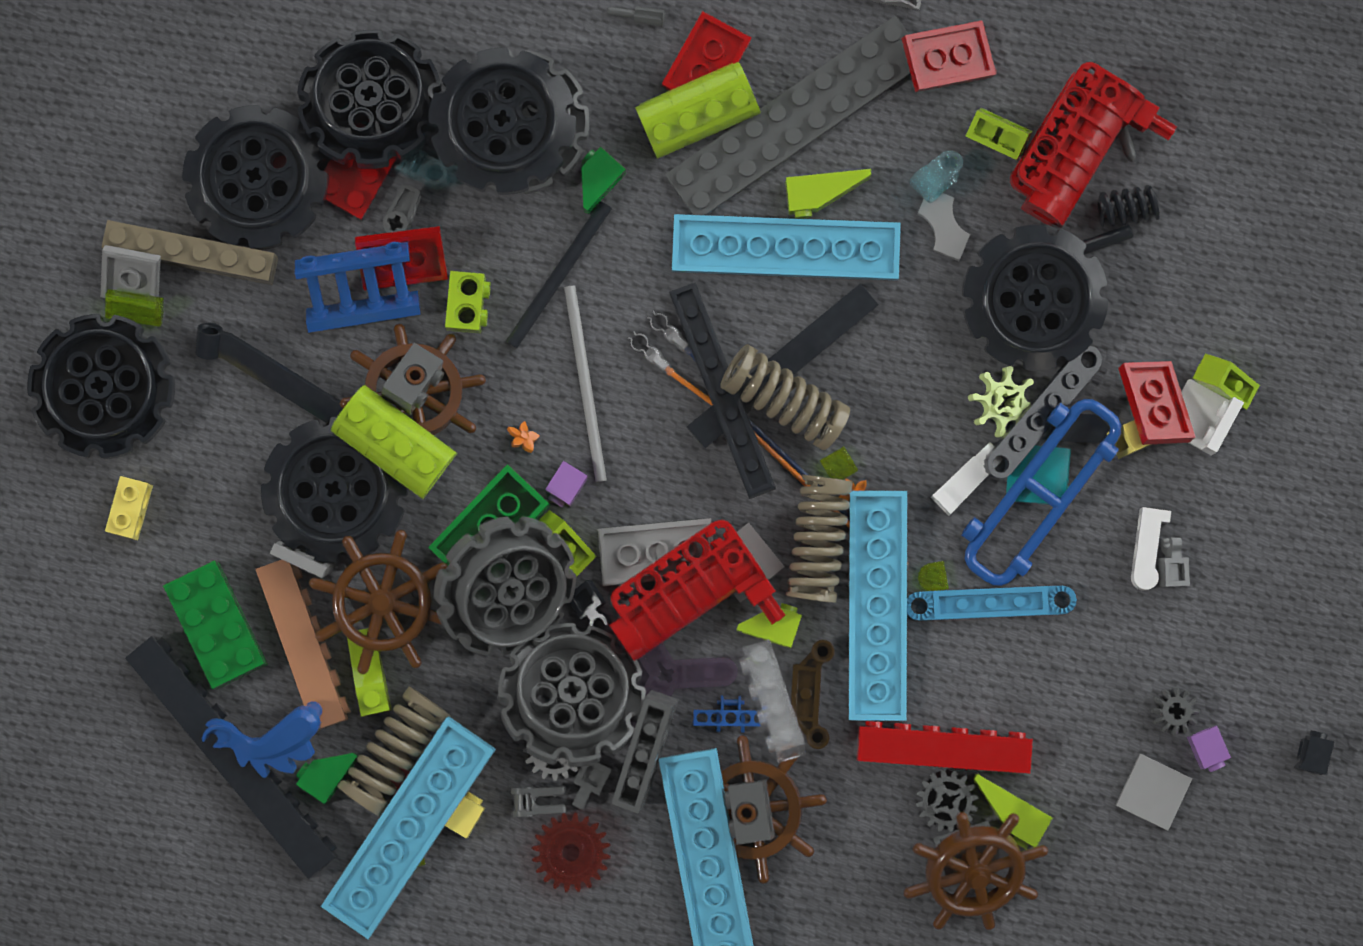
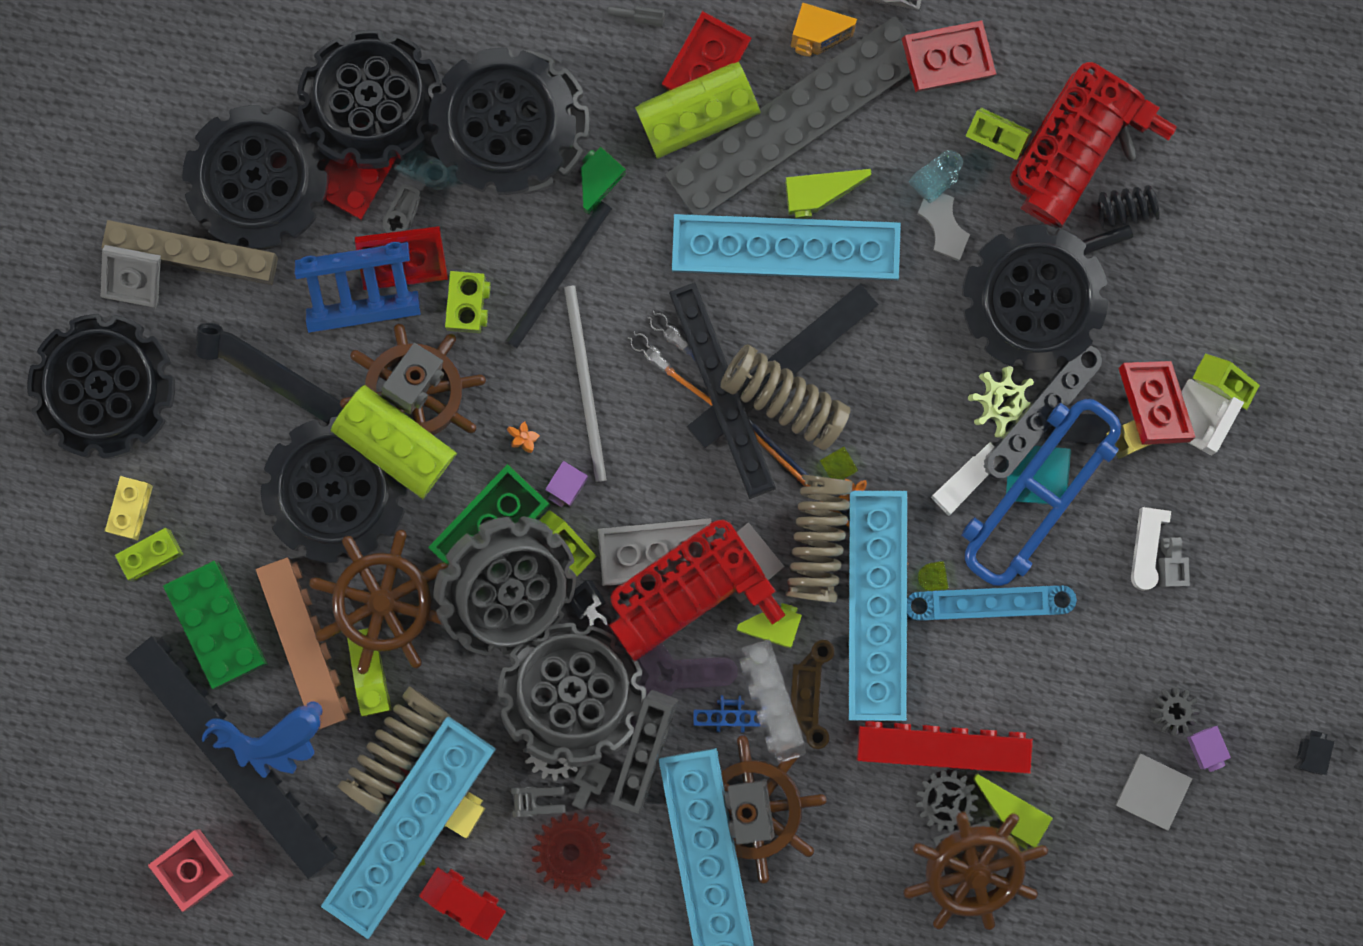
clear neon green tile [105,289,164,327] -> none
light grey tile [270,540,336,578] -> none
green slope [296,753,359,804] -> none
none -> lime brick [115,528,184,582]
none -> coral brick [148,829,234,912]
none -> red brick [419,867,506,940]
none -> light orange slope [791,3,857,57]

